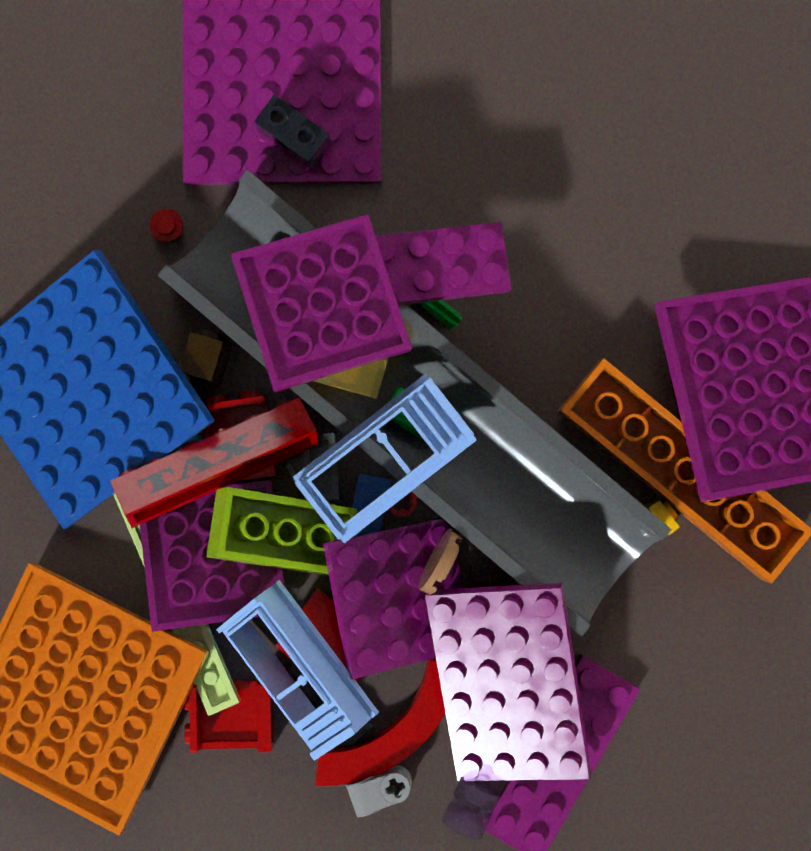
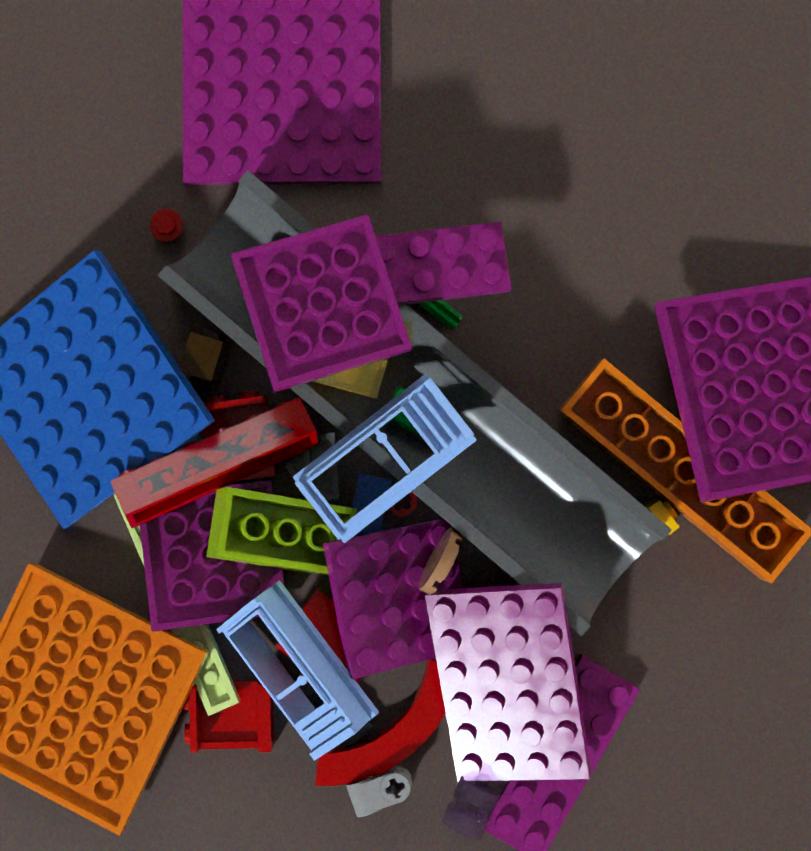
black brick [254,95,331,170] -> none

